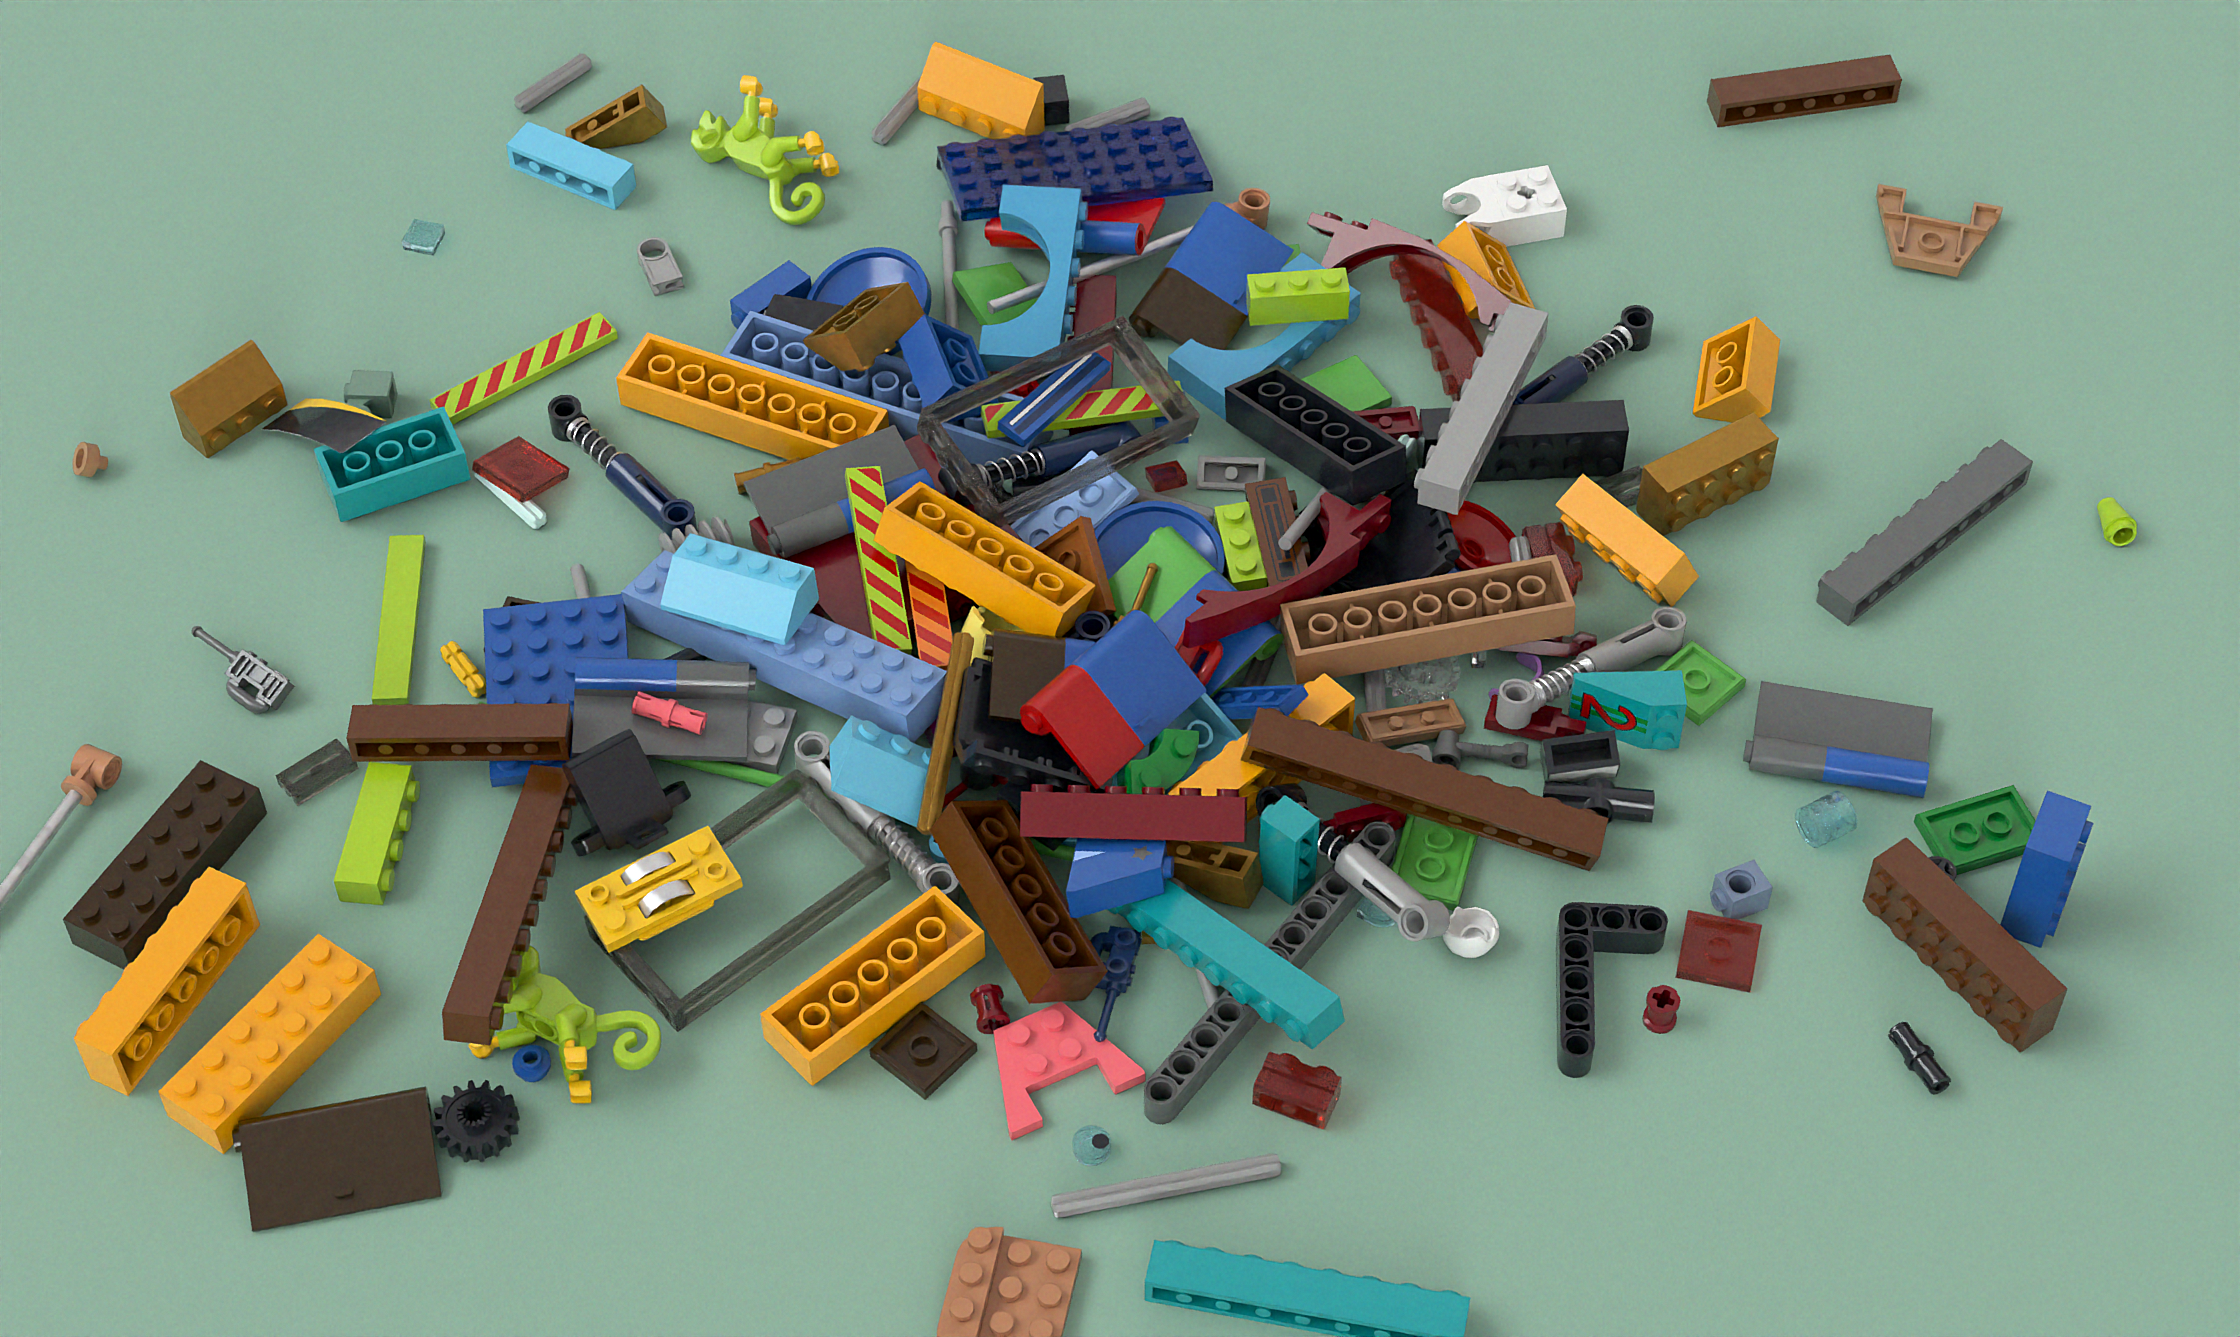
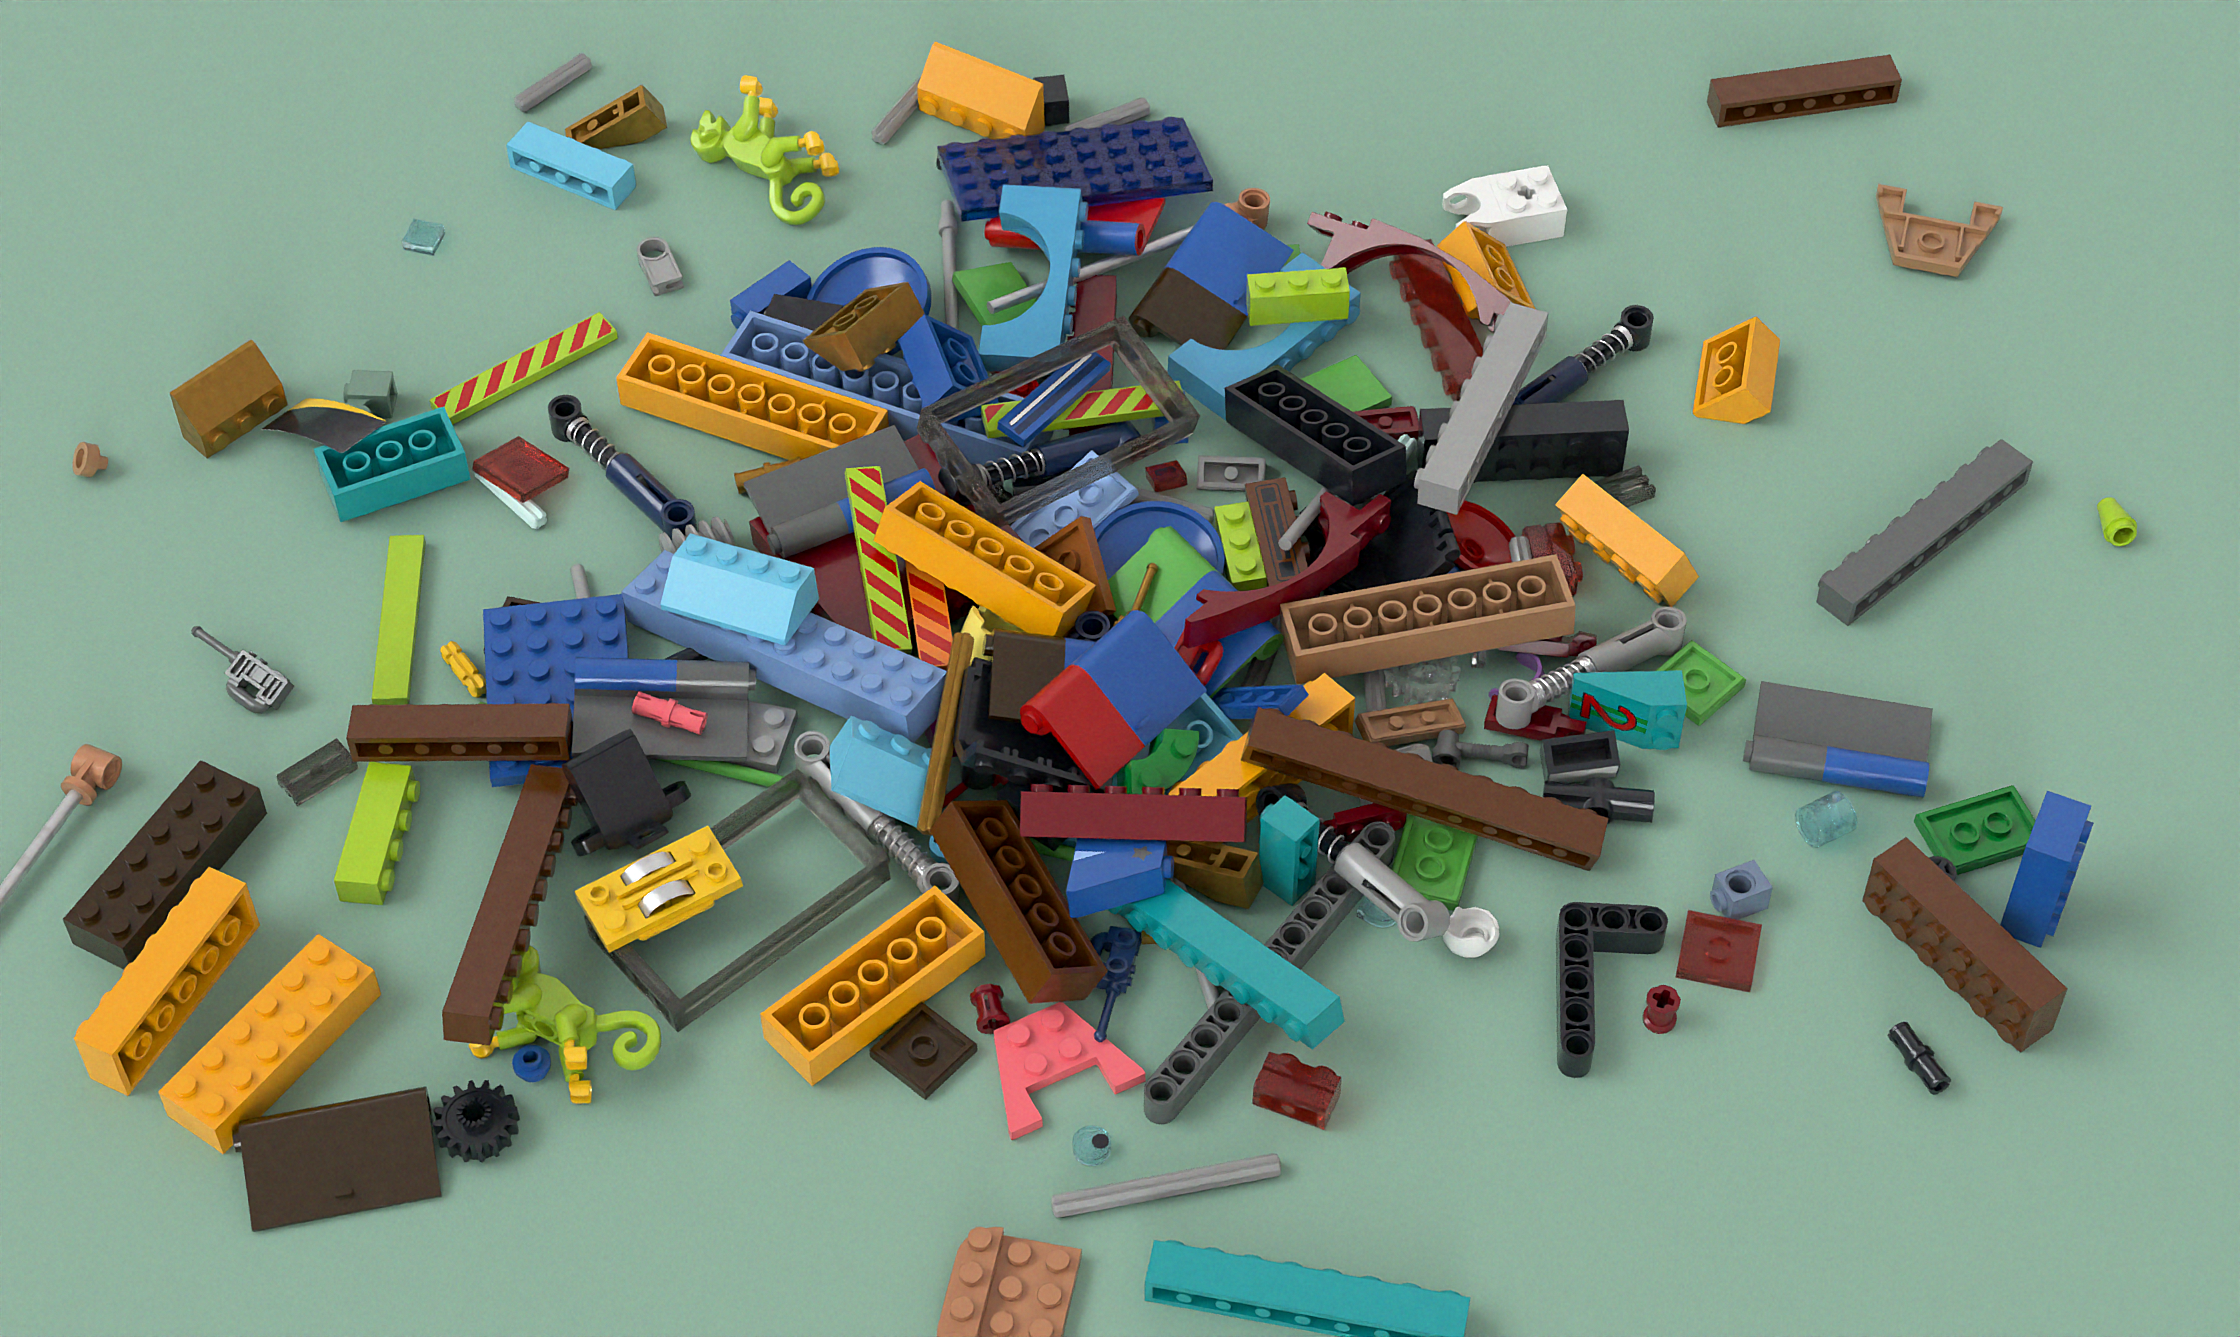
pearl gold brick [1636,412,1779,536] -> none

